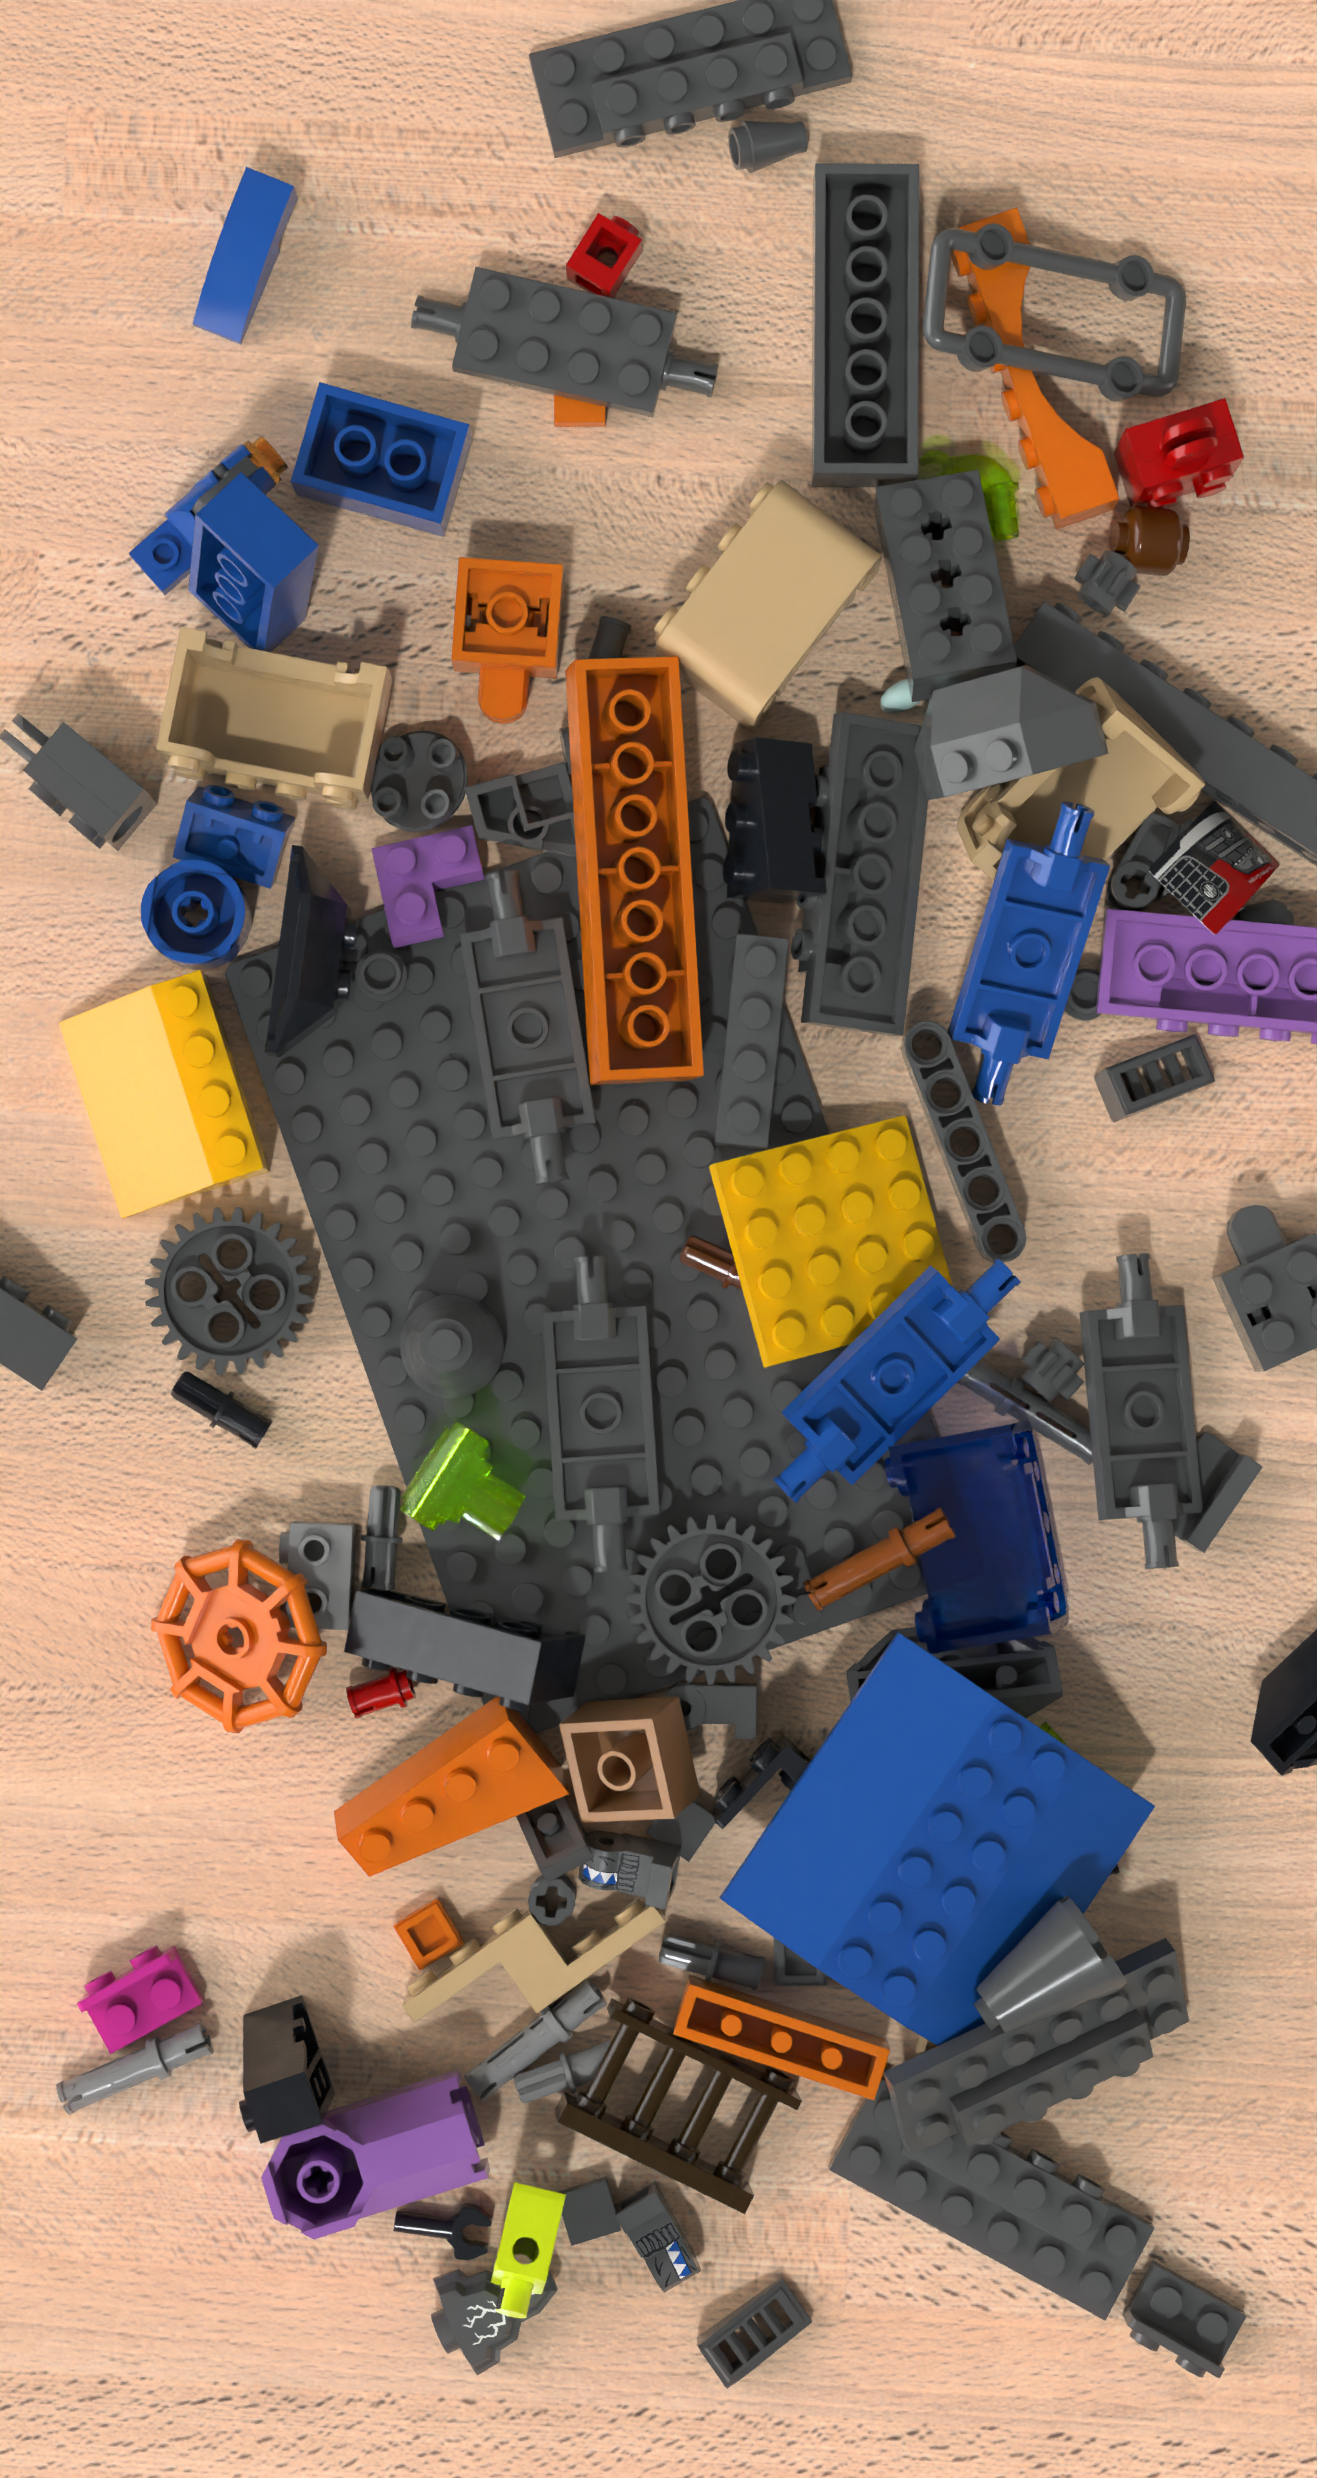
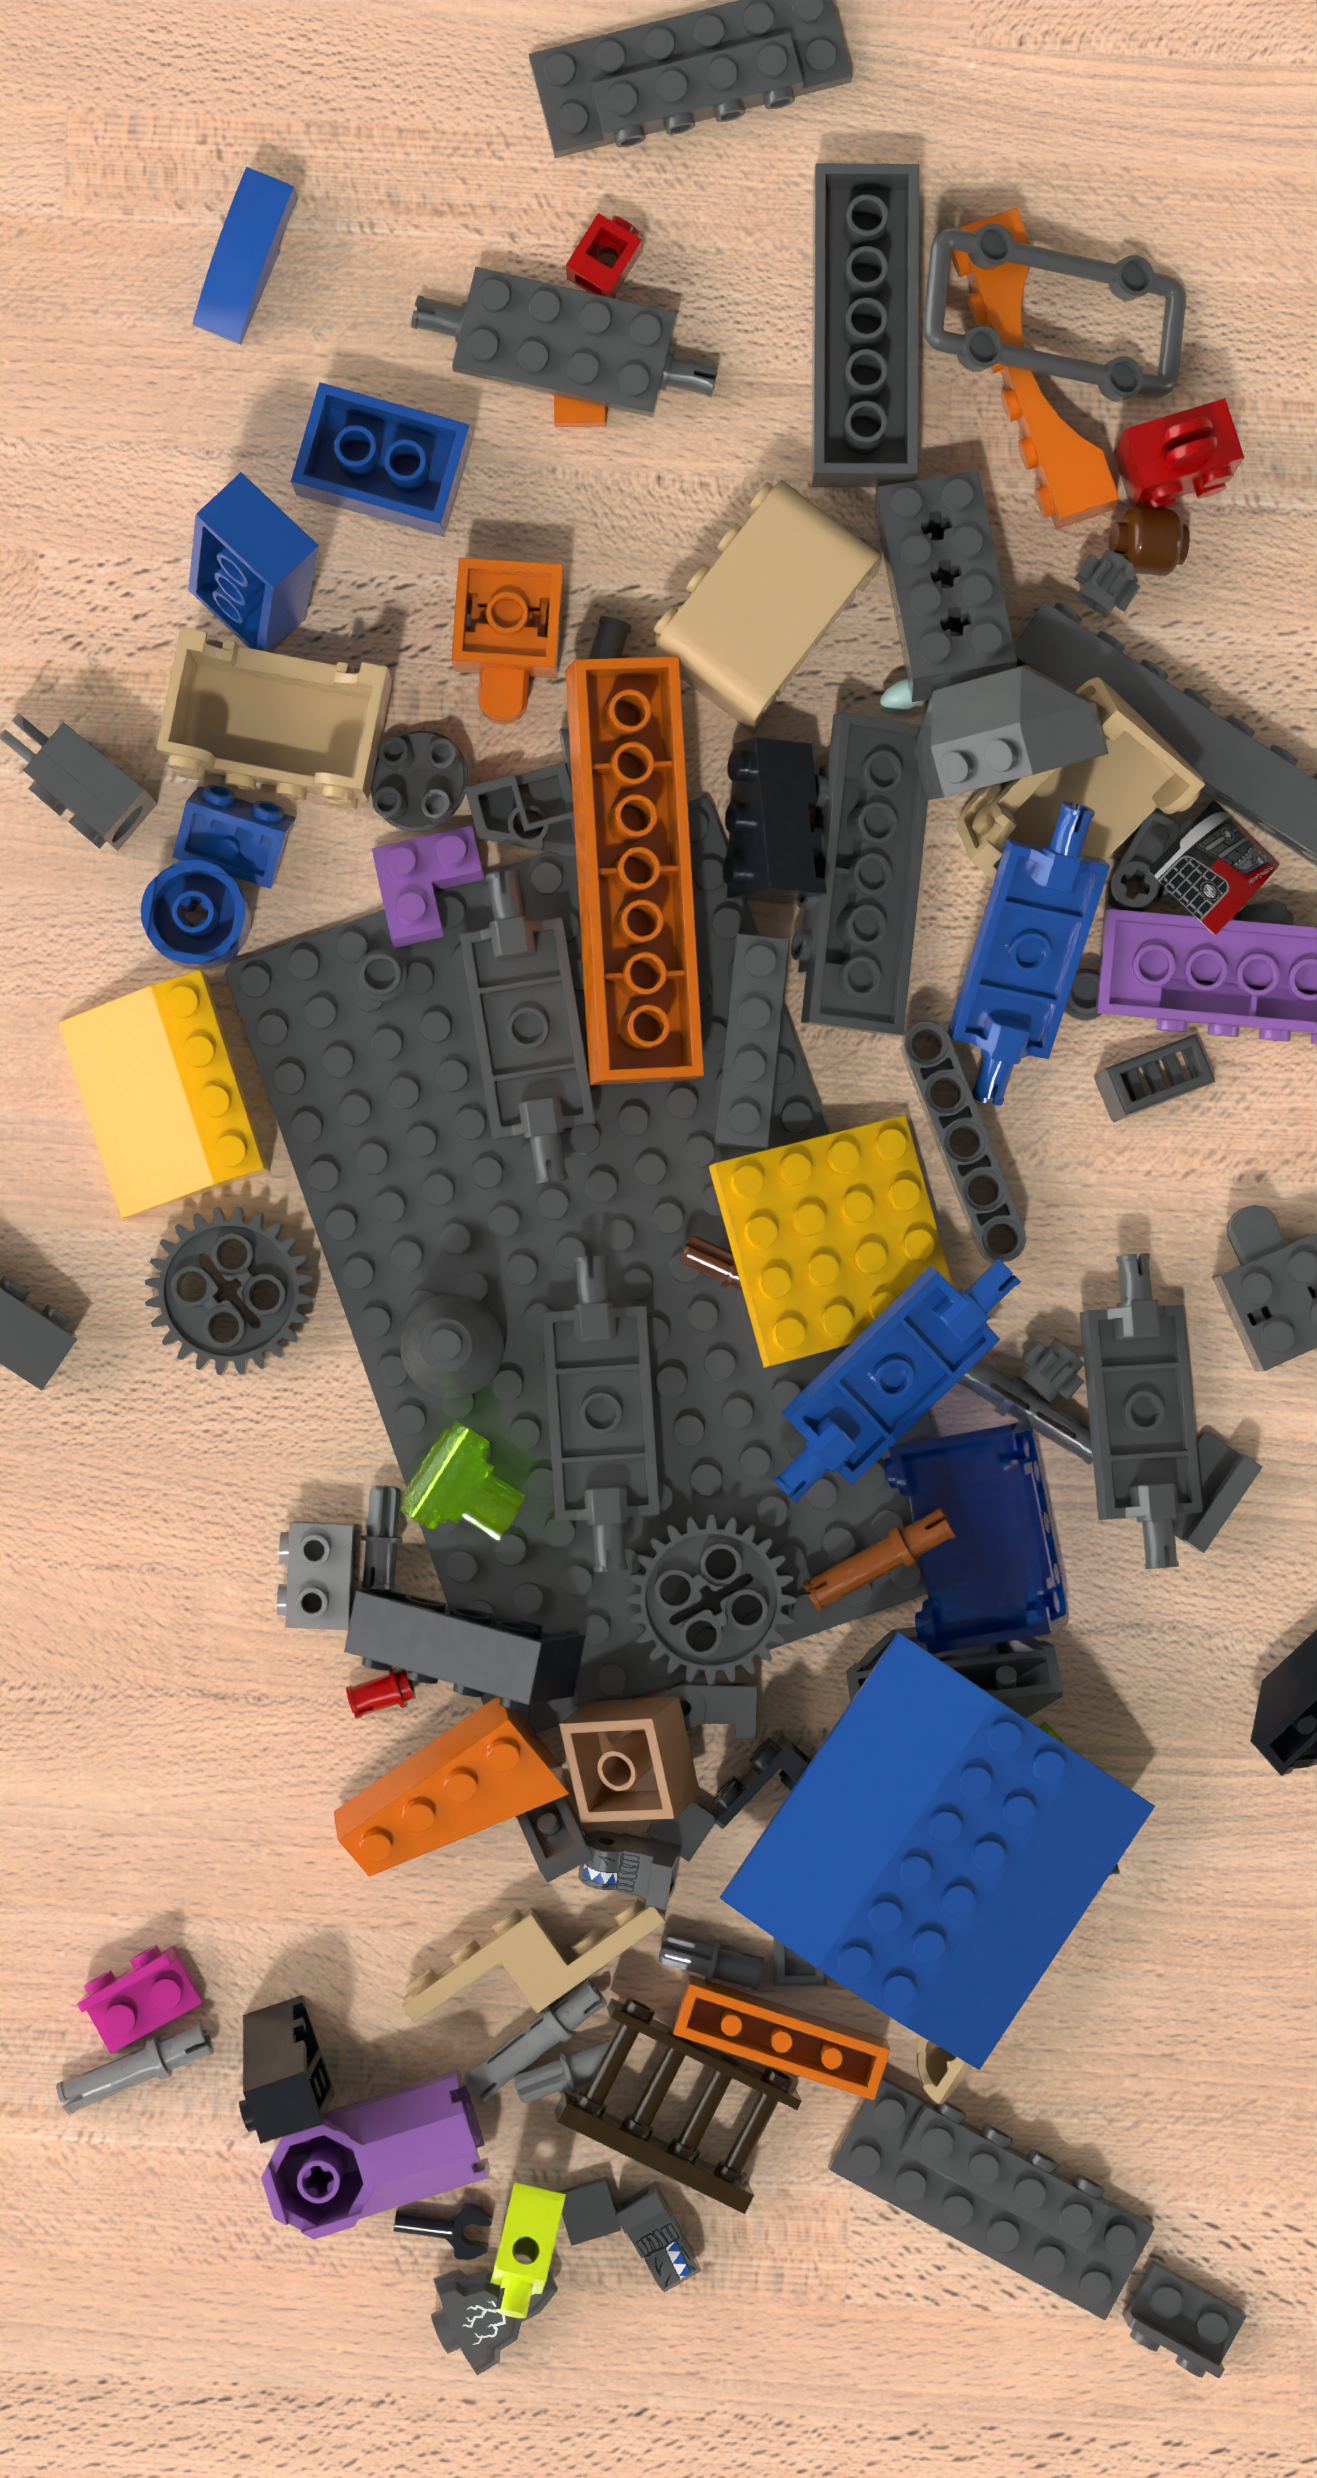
blue plate [128,436,288,595] -> none
orange plate [151,1539,327,1733] -> none
black axle [171,1372,273,1449] -> none
black wedge [264,845,359,1057] -> none
orange tile [393,1897,465,1971] -> none
dark grey bush [528,1874,576,1926] -> none
dark grey slope [697,2277,812,2389] -> none
dark grey cone [728,121,808,173] -> none
dark grey plate [884,1938,1189,2155] -> none
clear neon green piece [920,450,1020,541] -> none
dark grey cone [973,1895,1127,2034] -> none

